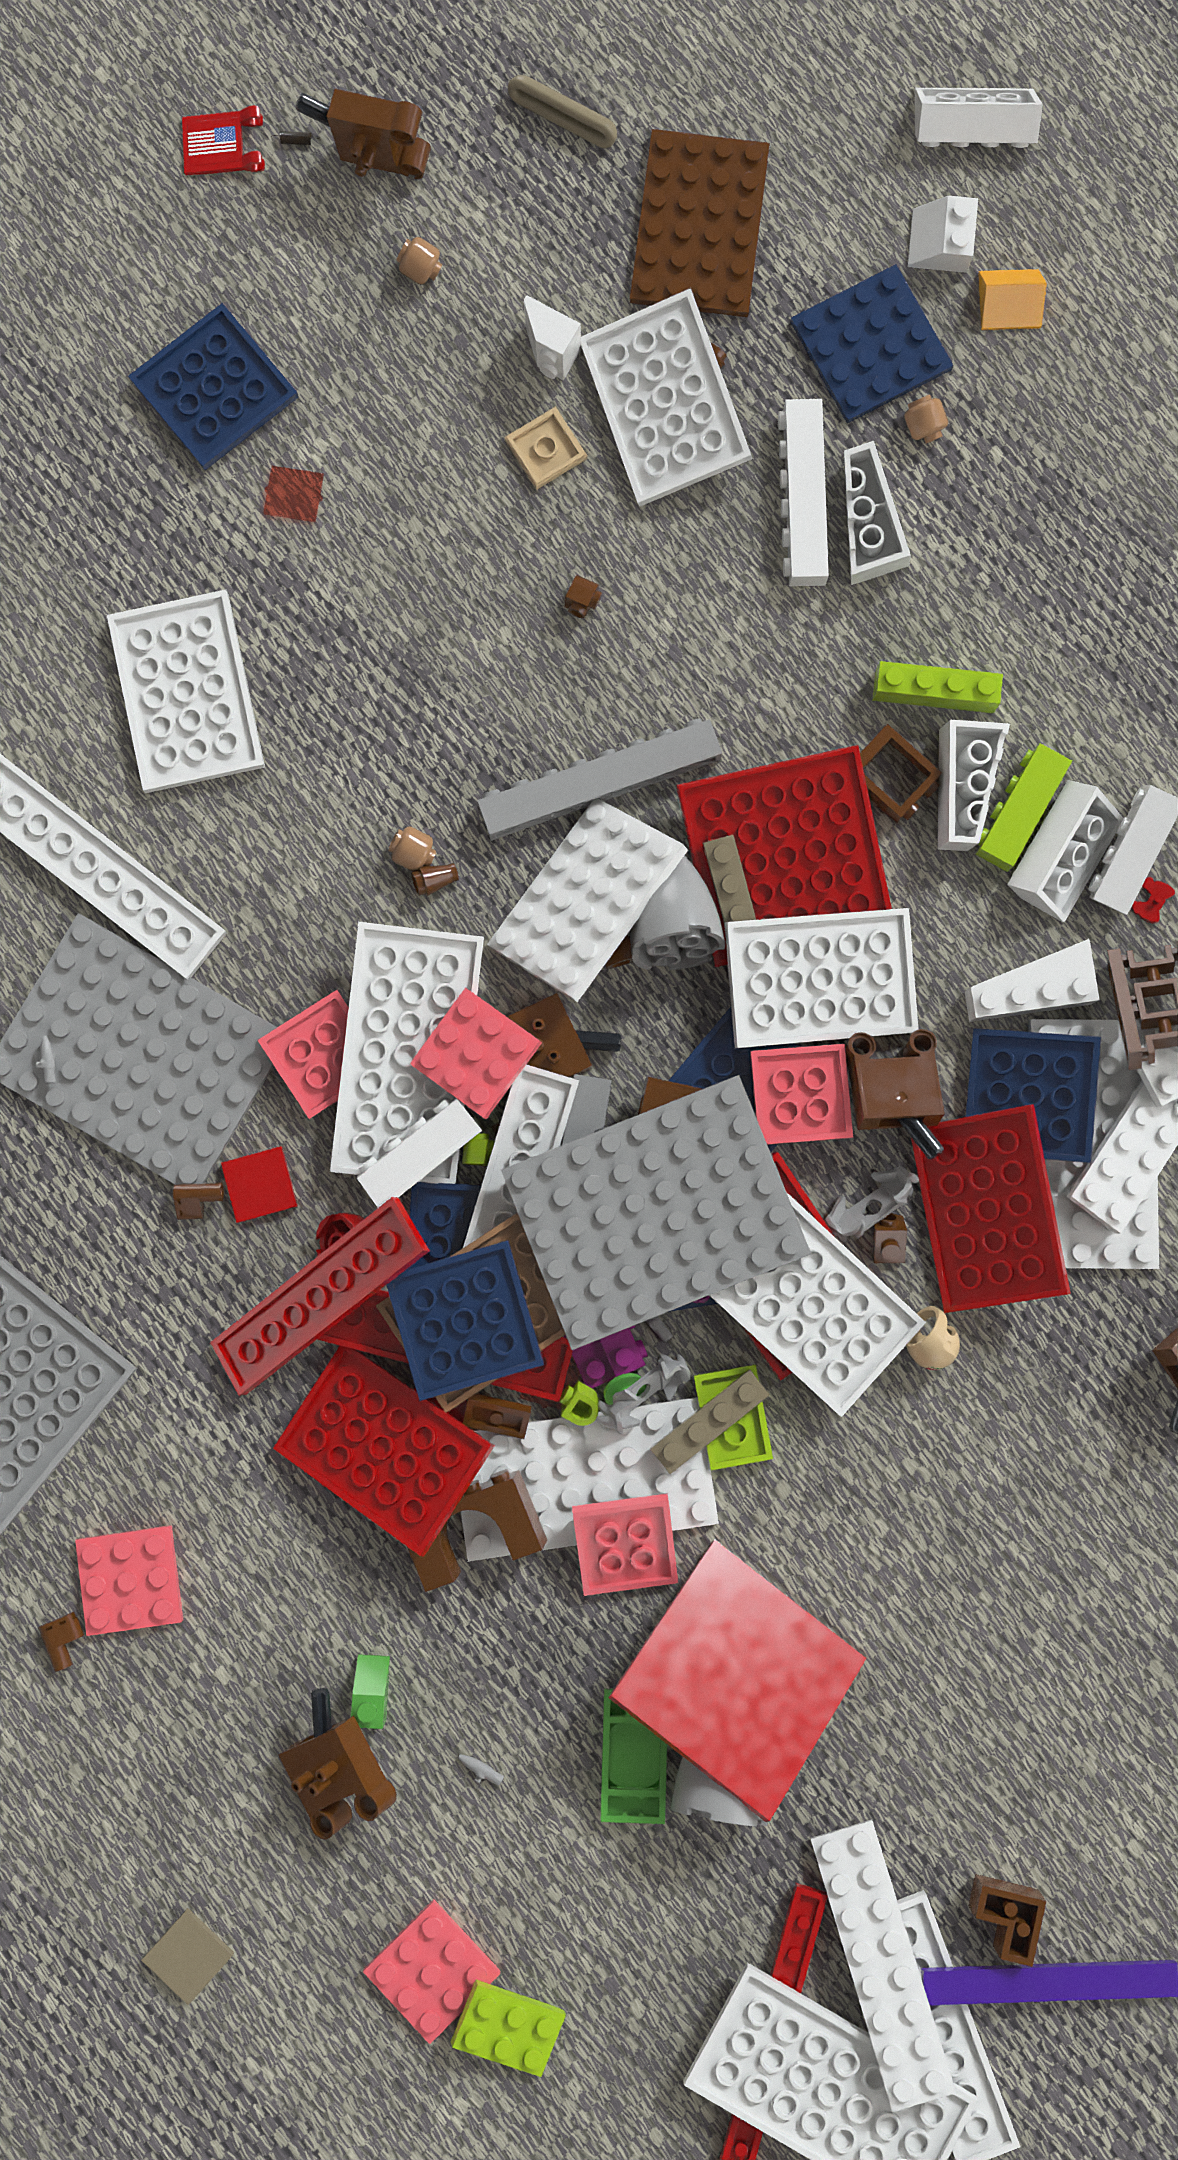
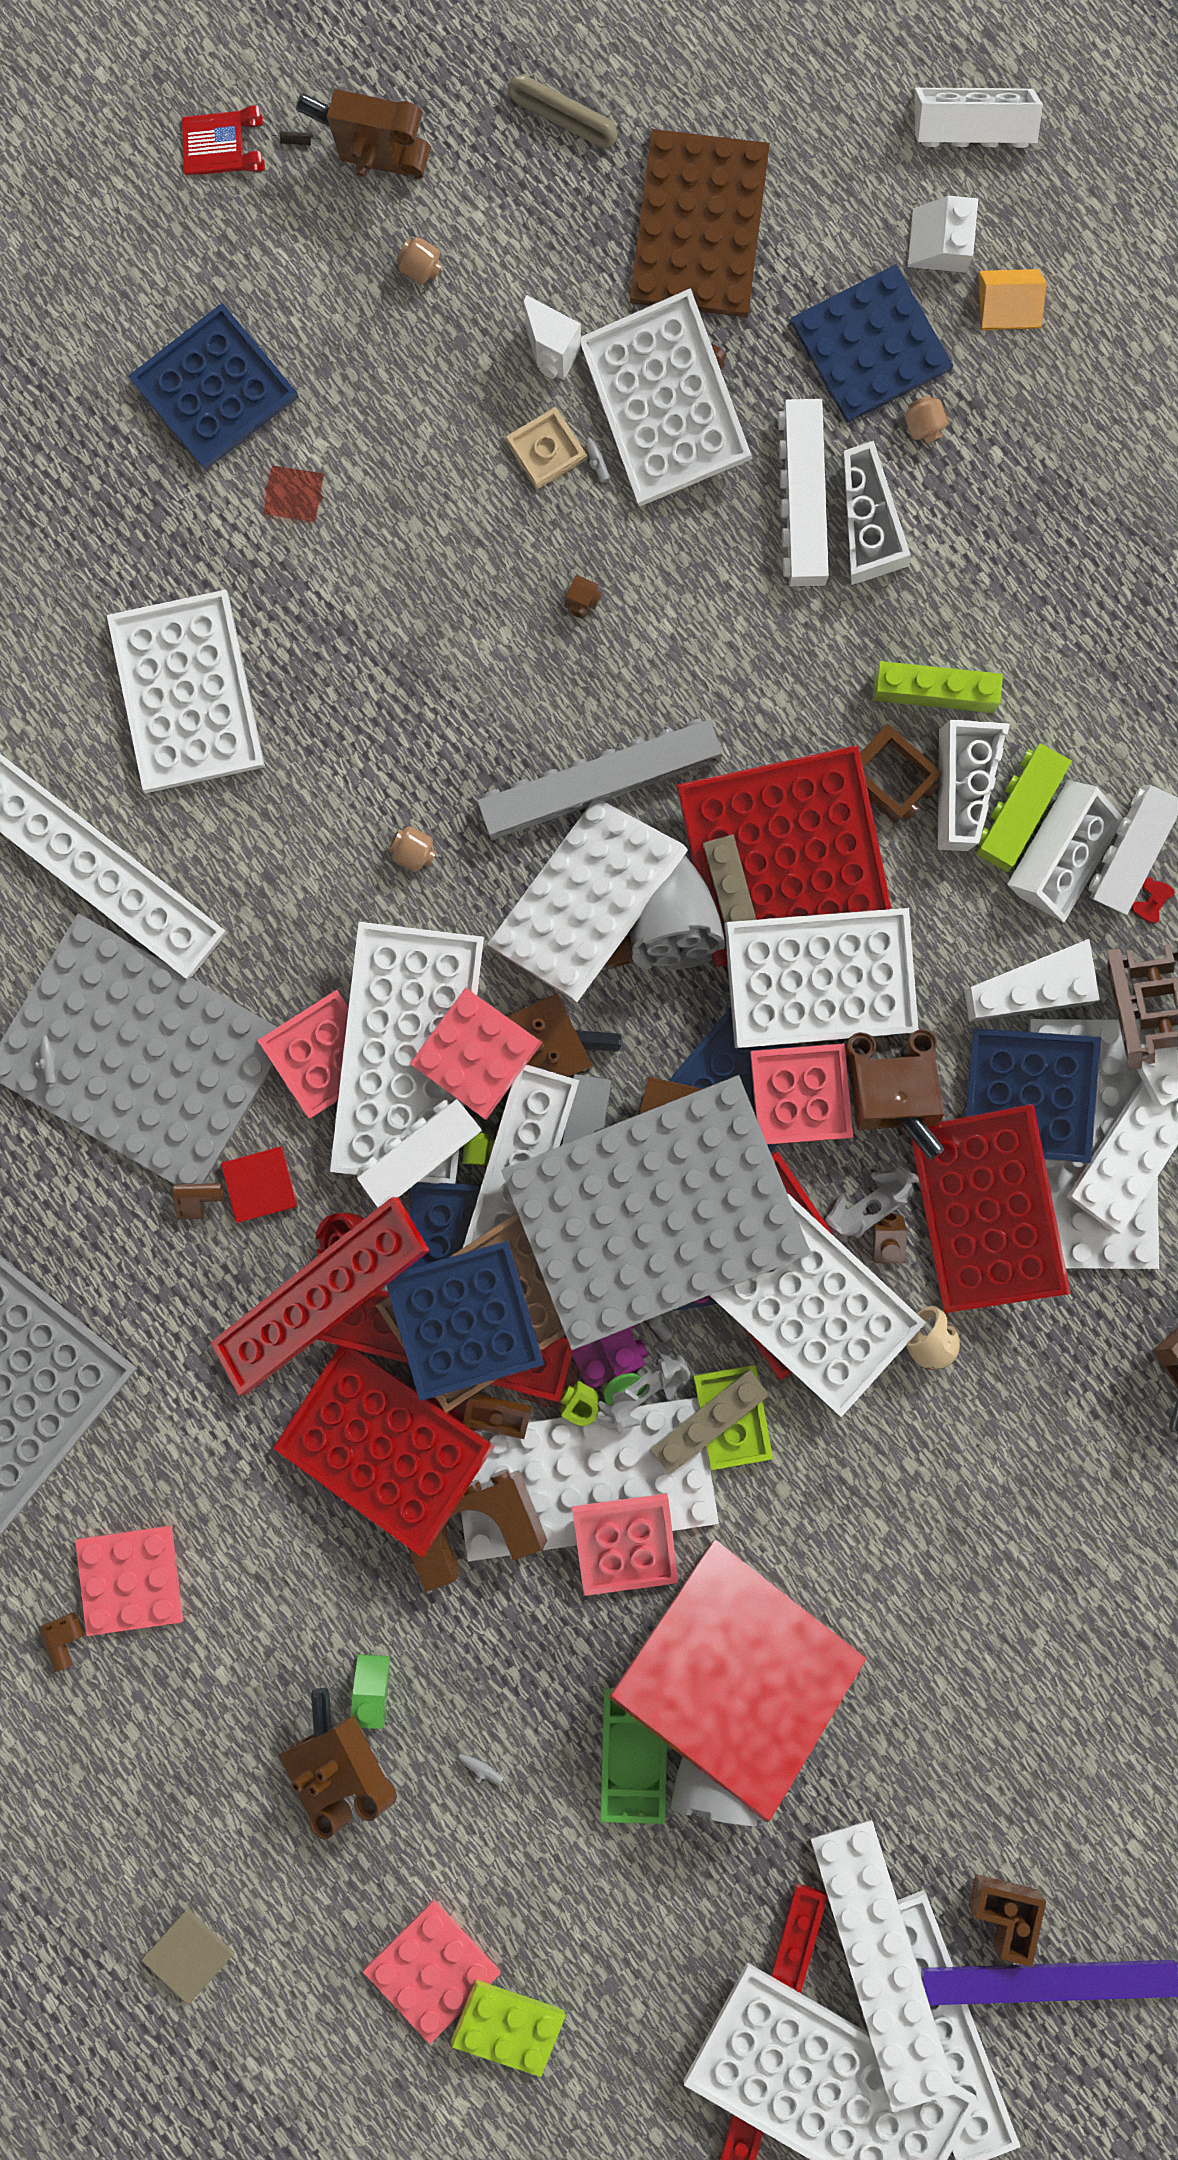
reddish brown cone [411,863,459,896] -> none
none -> light grey helmet [587,438,610,484]

